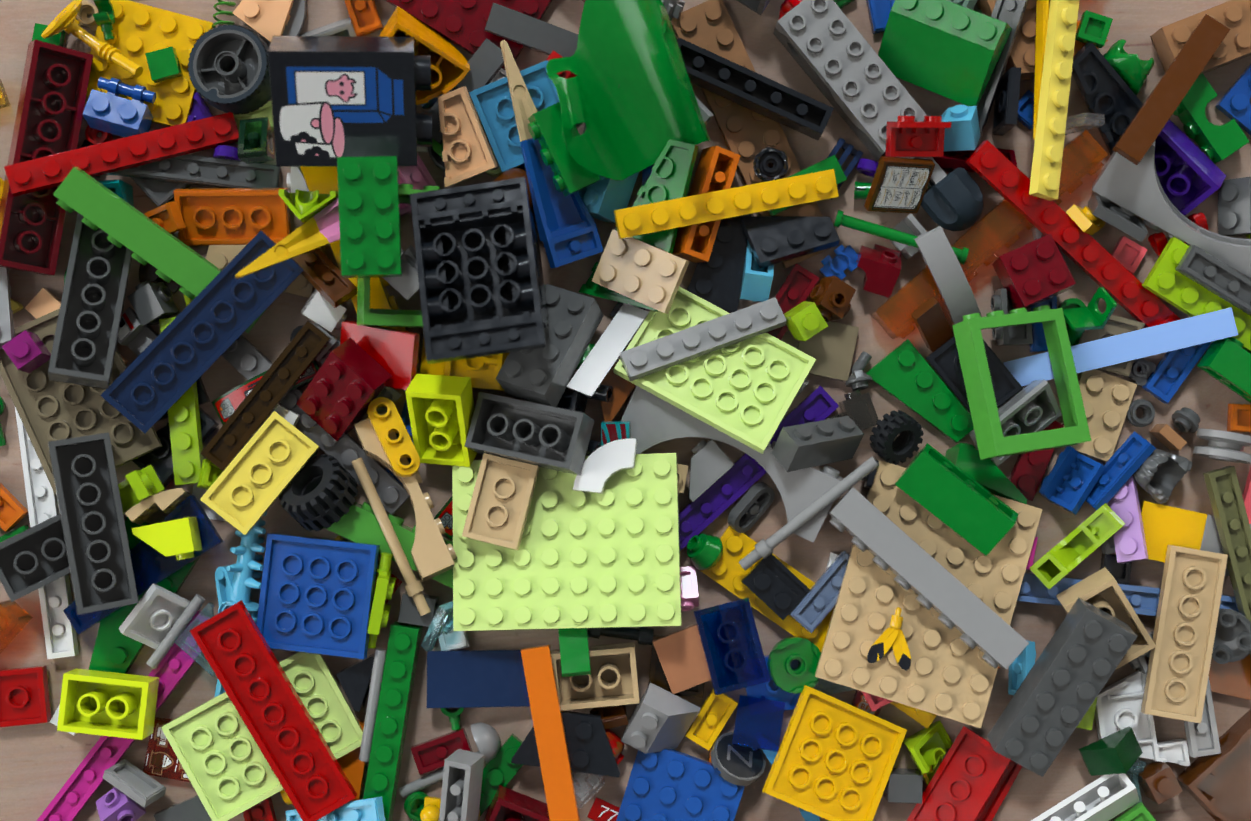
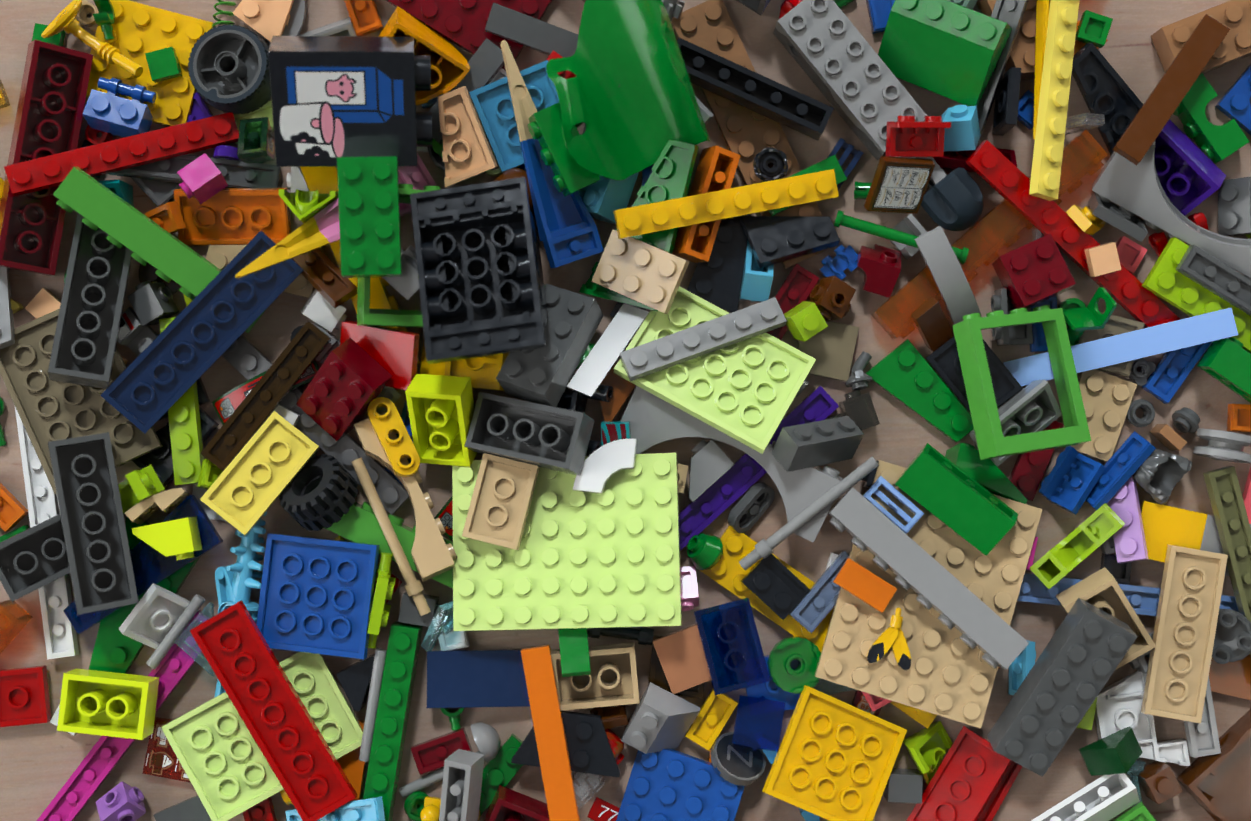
magenta brick [1,330,51,373] -> none
light grey tile [103,759,166,808] -> none
dark purple tile [856,158,879,178] -> none
black tyre [869,410,924,465] -> none
green hair [1103,39,1154,96] -> none
none -> dark pink brick [177,153,228,205]
none -> orange tile [833,558,897,613]
none -> light blue tile [863,476,924,534]
none -> light nougat tile [1084,242,1121,277]

